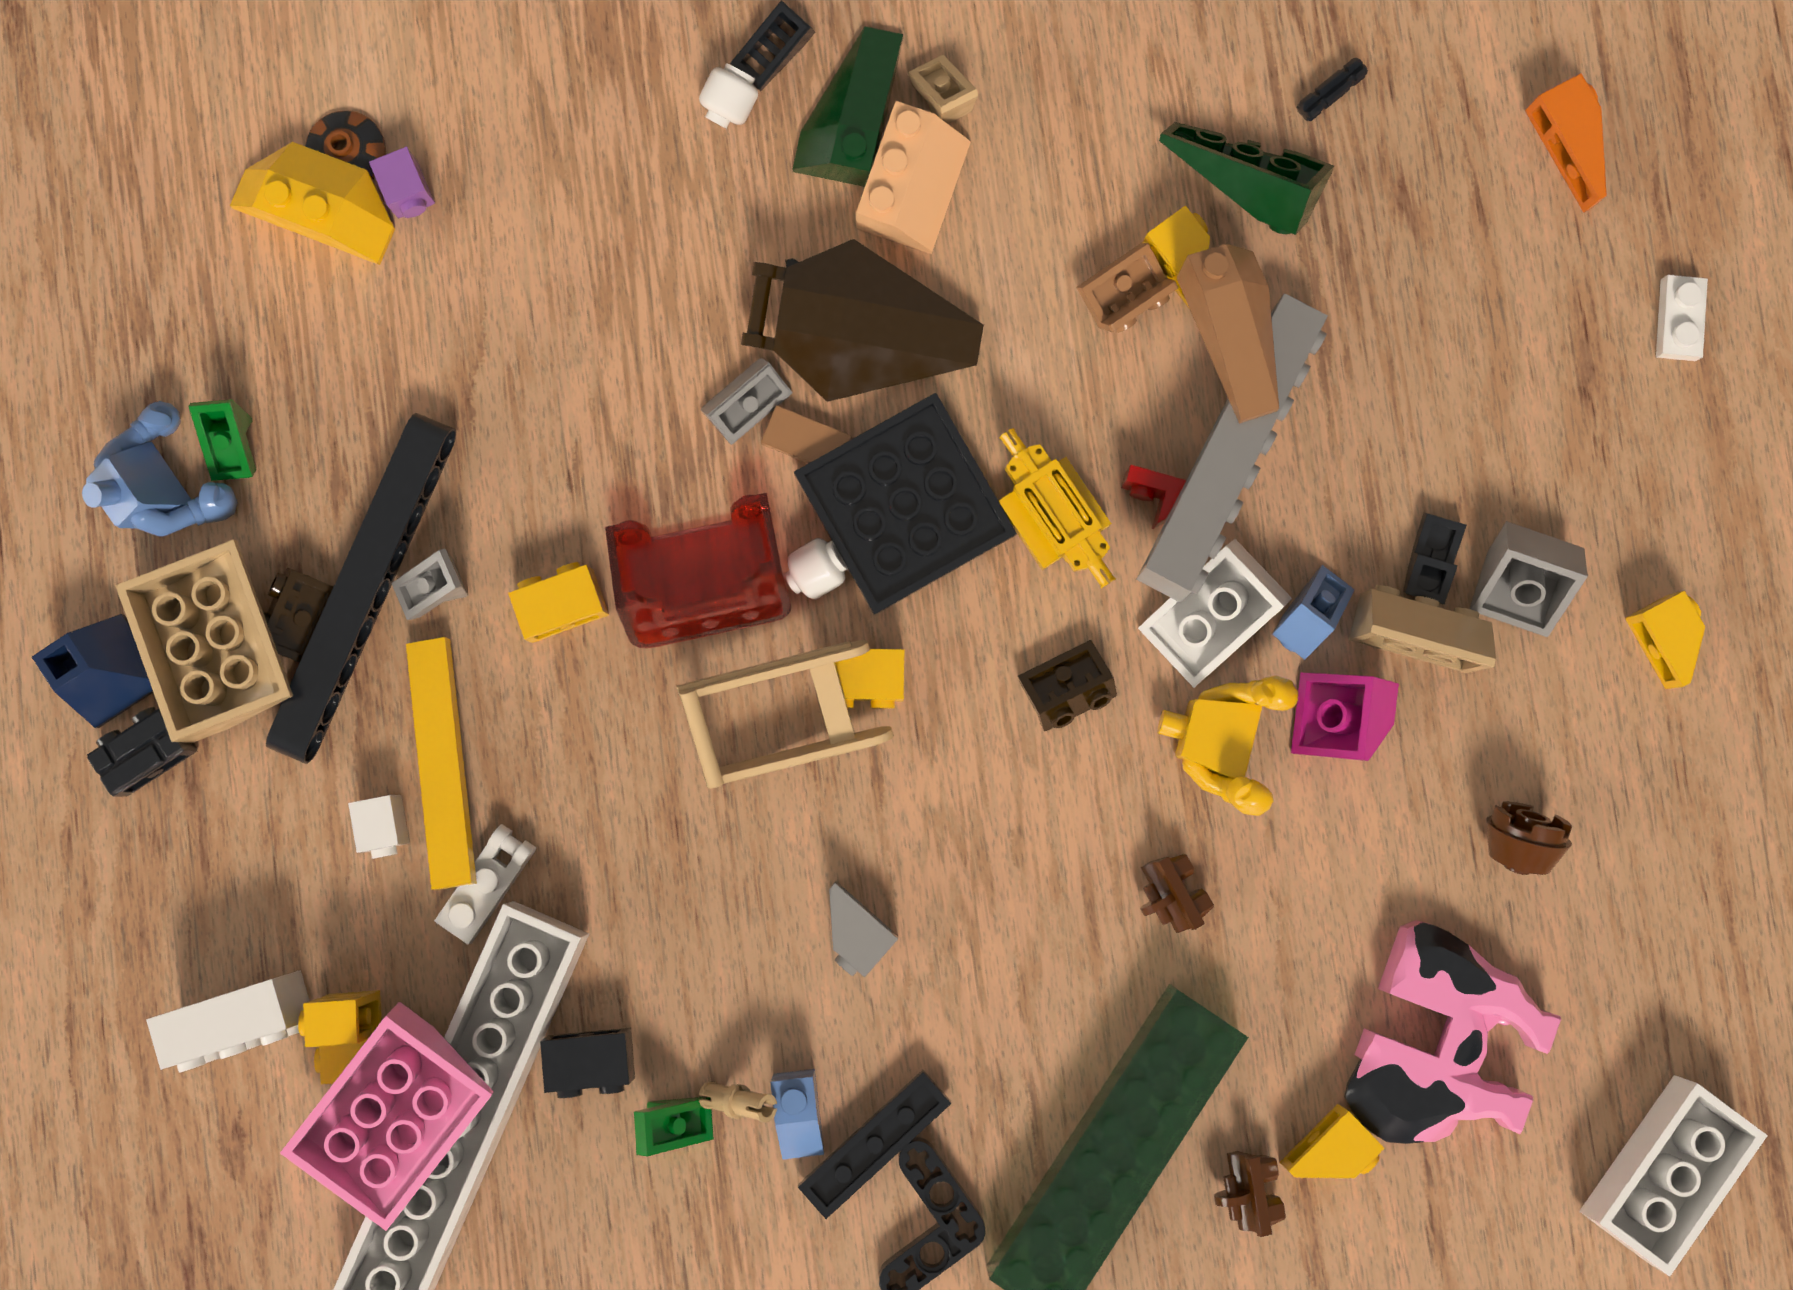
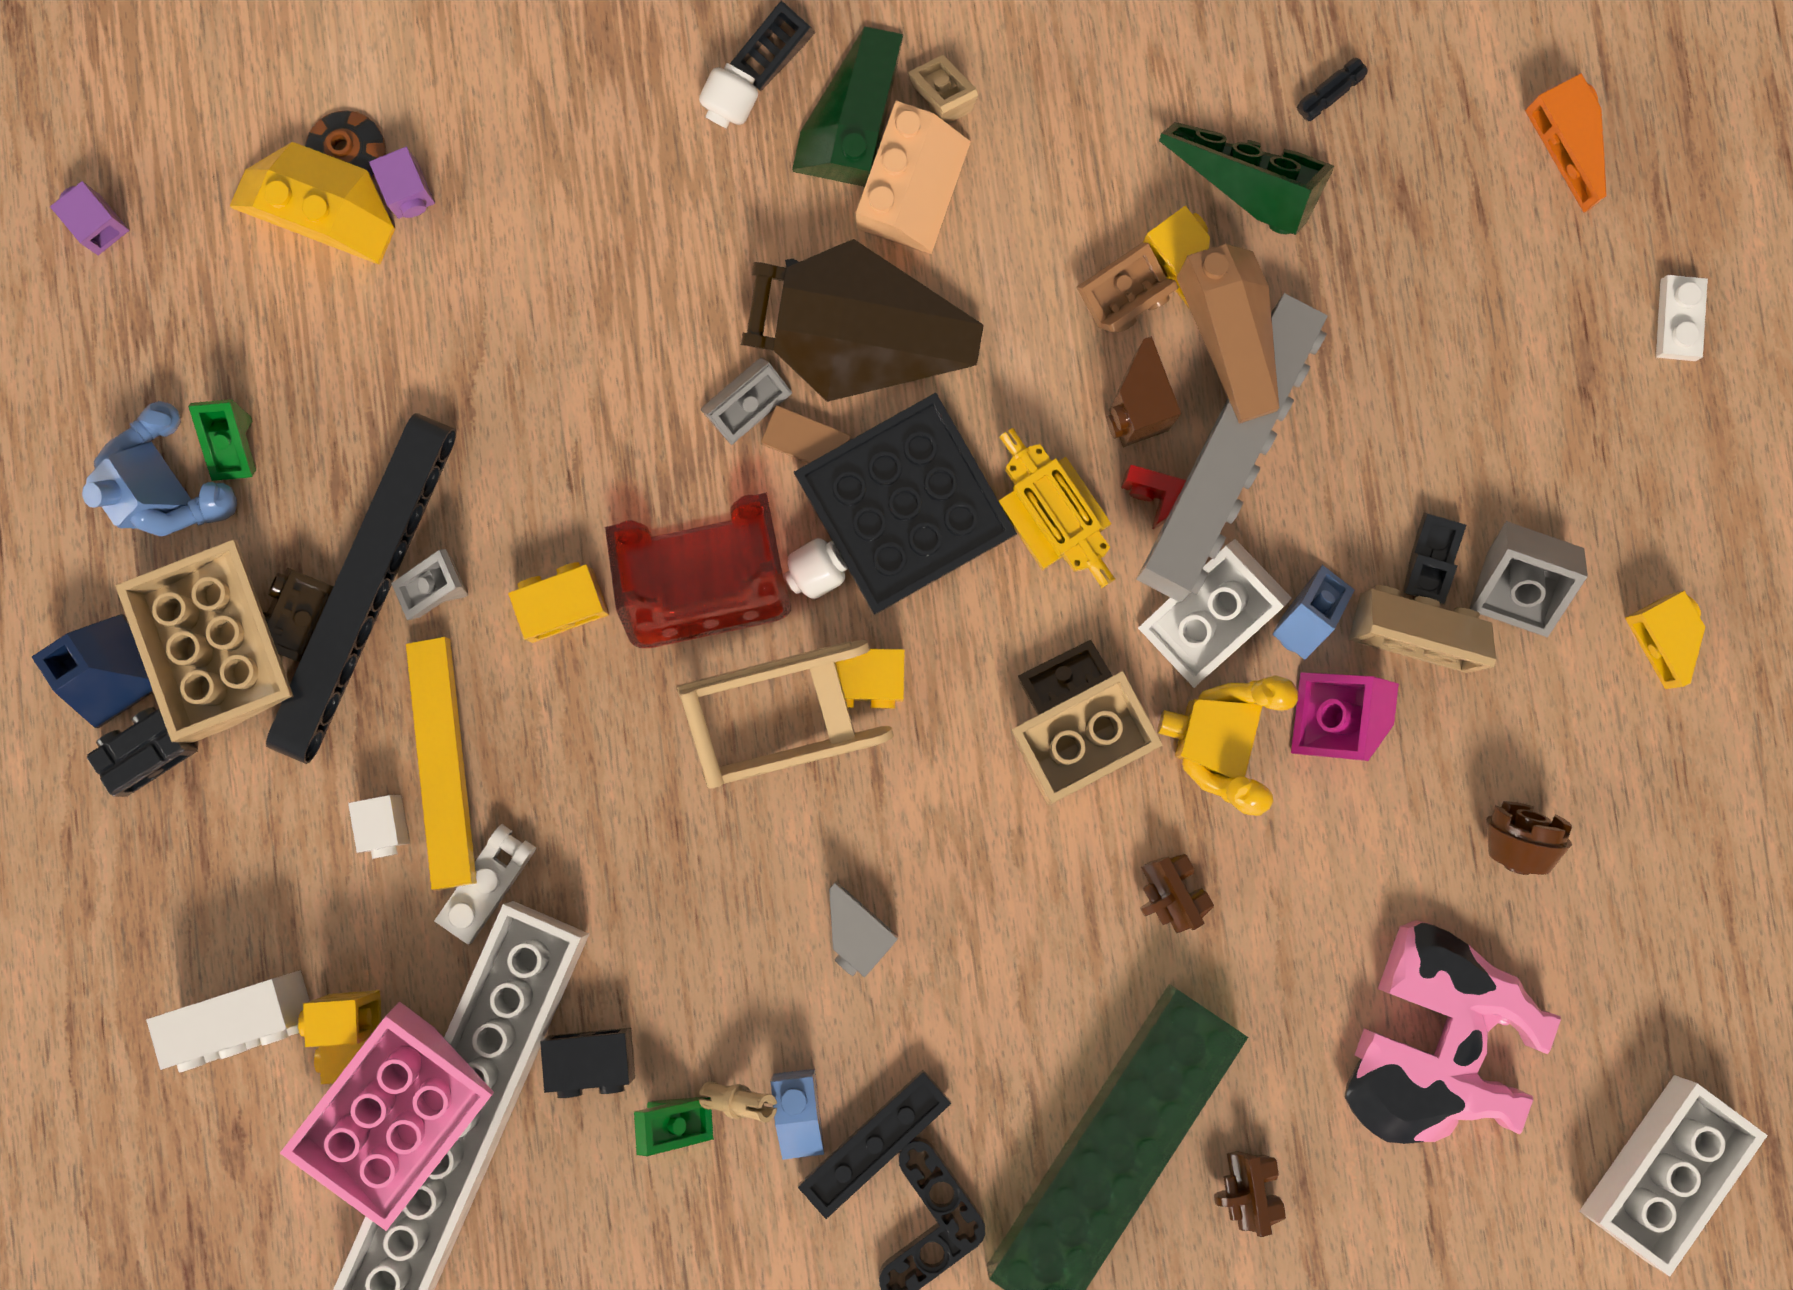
yellow slope [1279,1104,1385,1178] -> none
none -> medium lavender brick [50,181,130,255]
none -> tan slope [1011,671,1163,805]
none -> reddish brown slope [1106,336,1181,447]

